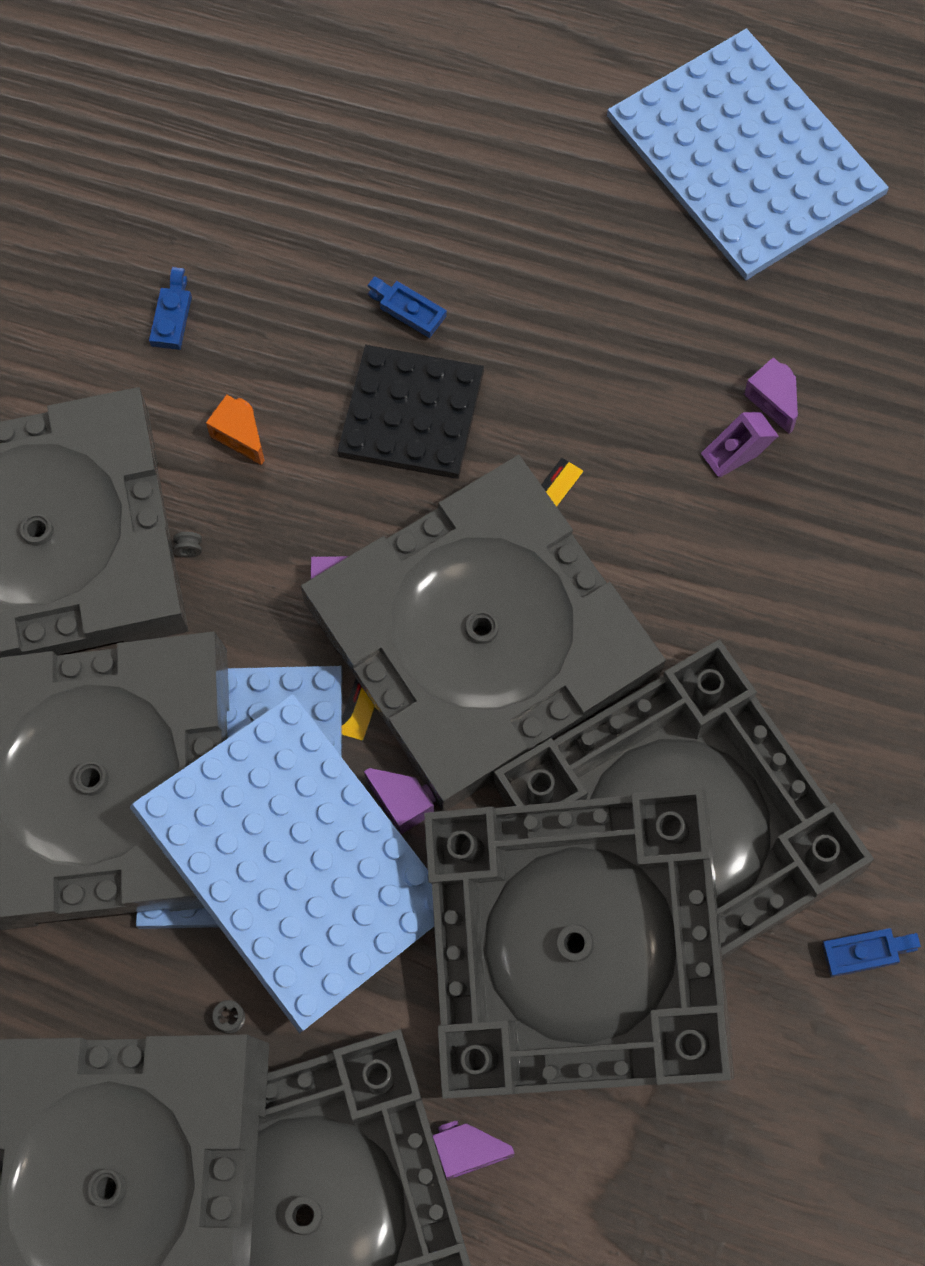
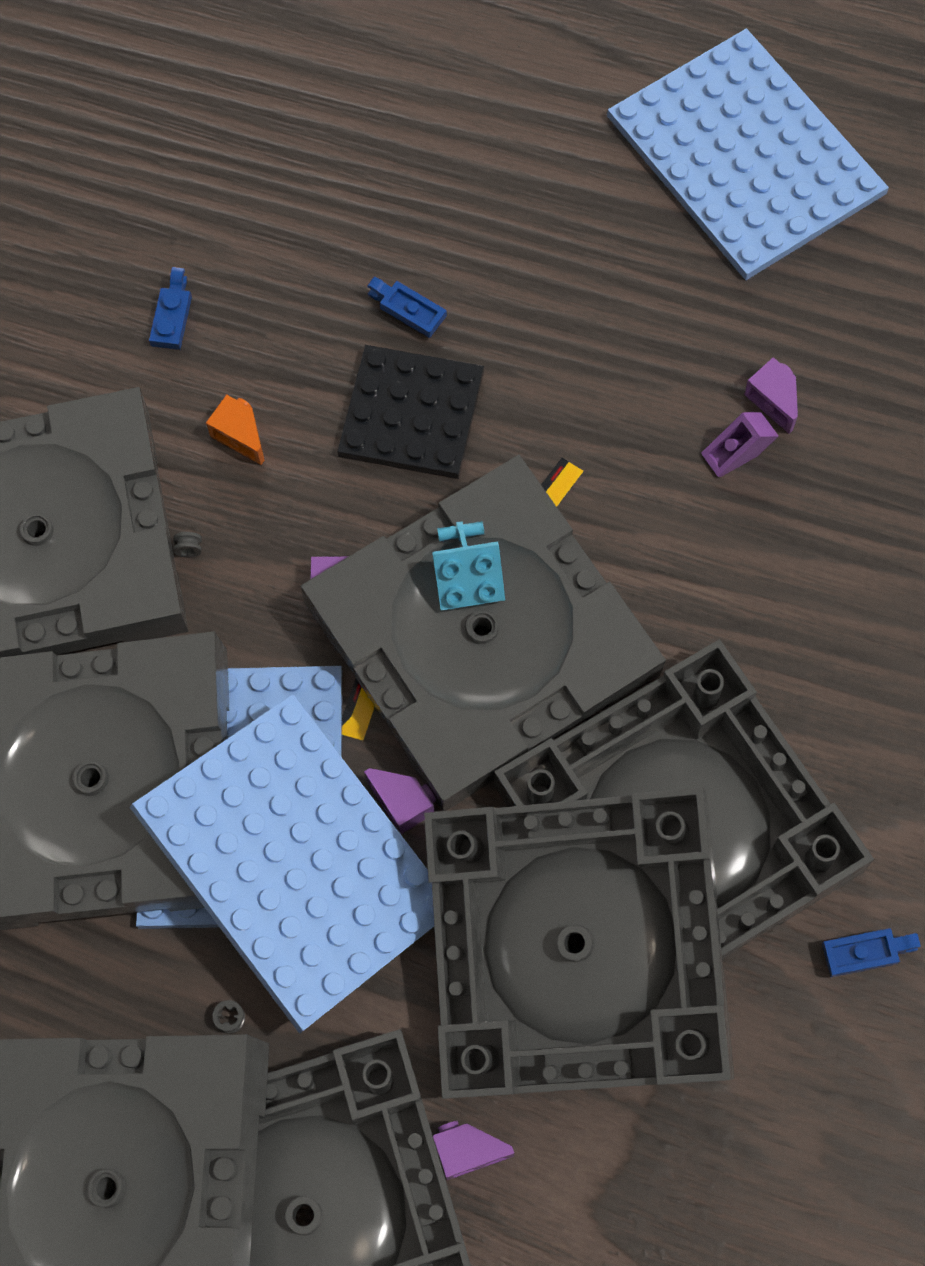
none -> medium azure plate [432,521,505,611]

